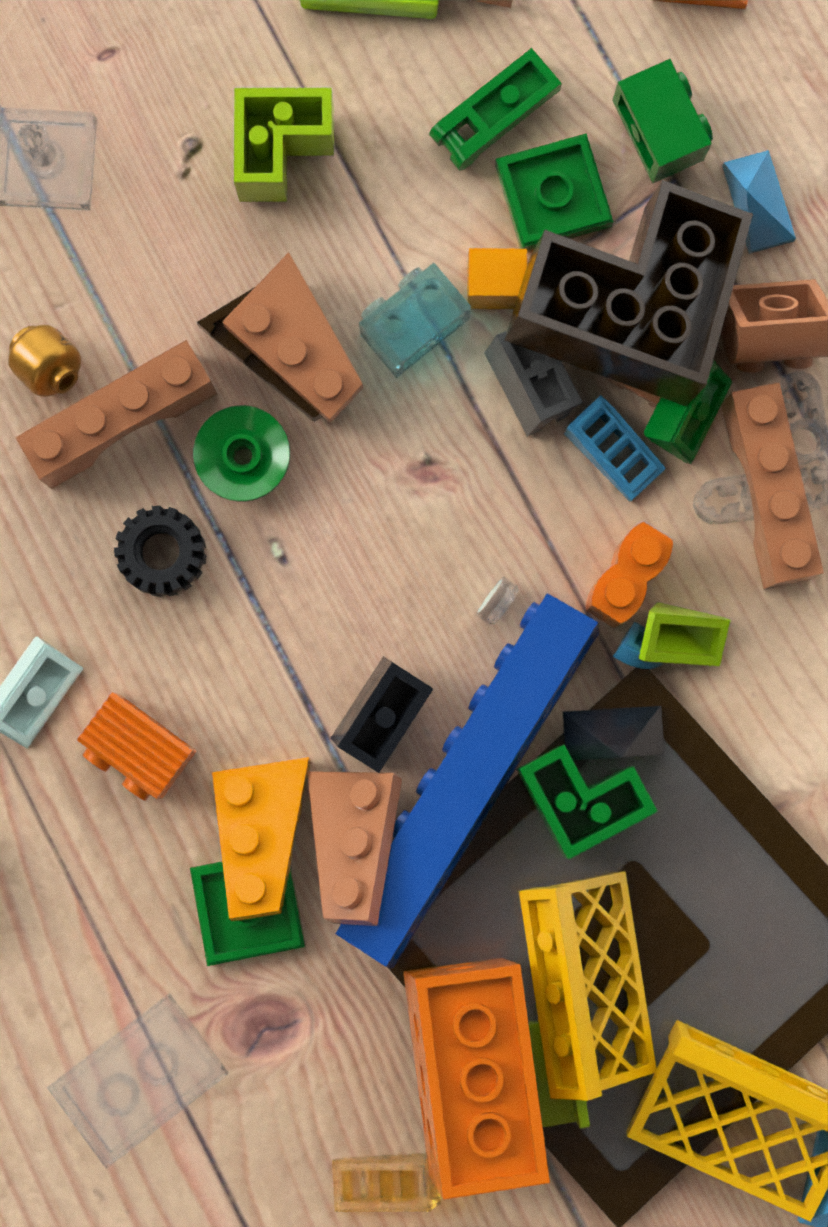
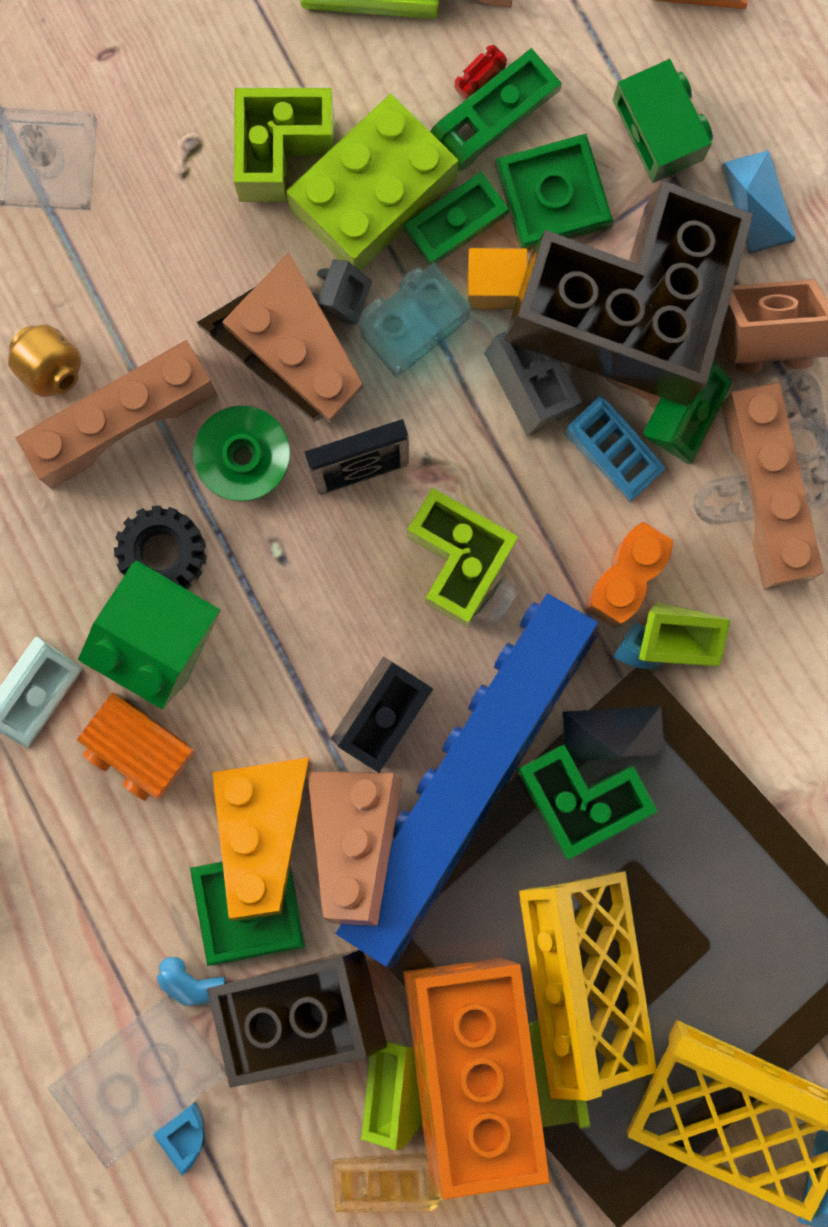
none -> green slope [78,560,221,710]
none -> dark azure tile [153,1101,205,1176]
none -> dark azure arm [157,957,226,1006]
none -> dark brown slope [207,949,387,1088]
none -> lime brick [286,93,458,271]
none -> black tile [304,419,409,495]
none -> dark grey tile [312,259,373,325]
none -> lime slope [361,1040,422,1151]
none -> green plate [403,171,509,268]
none -> lime brick [407,487,518,628]
none -> red piece [454,45,507,100]

